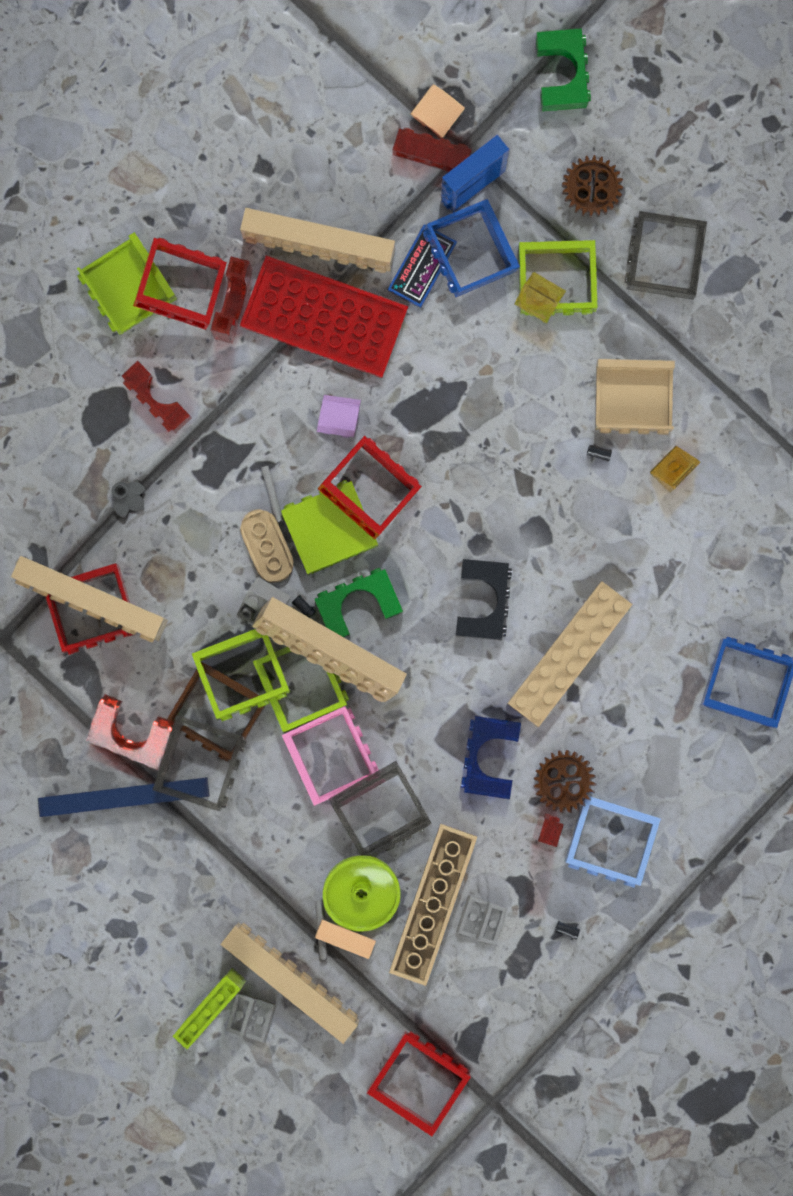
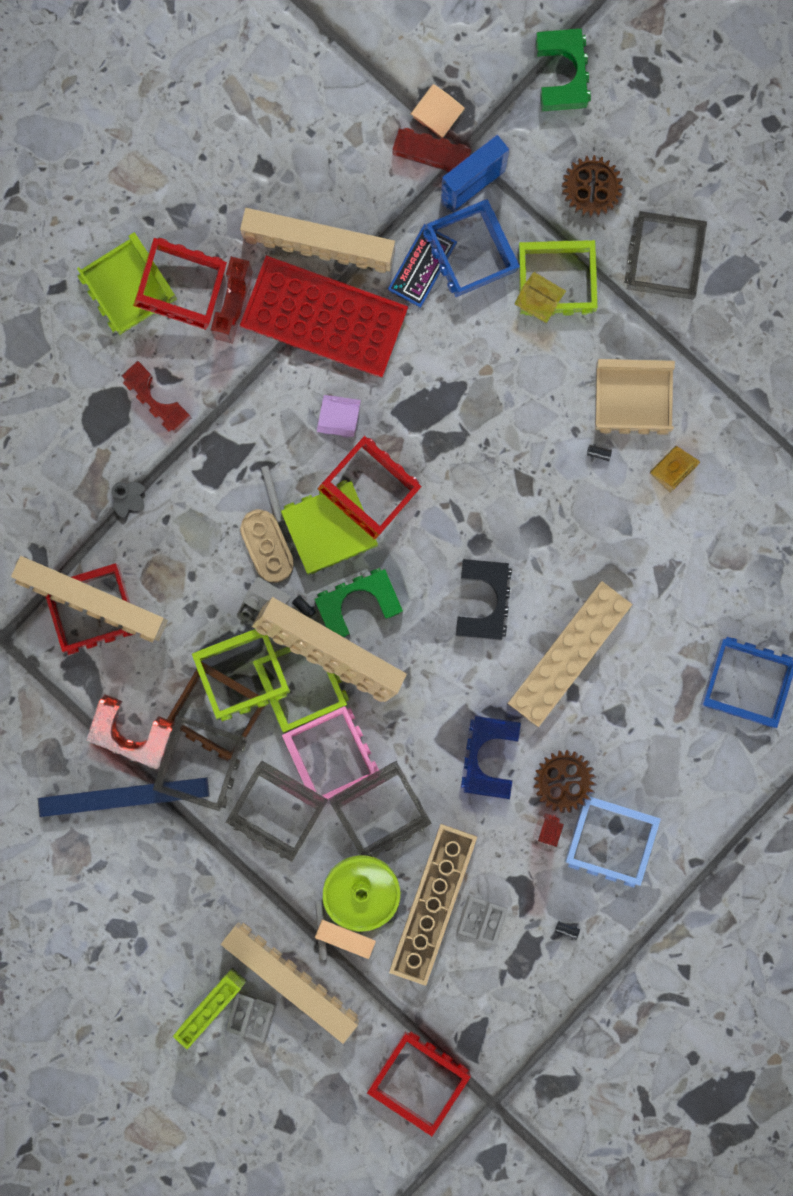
none -> clear smoke window [225,760,328,862]

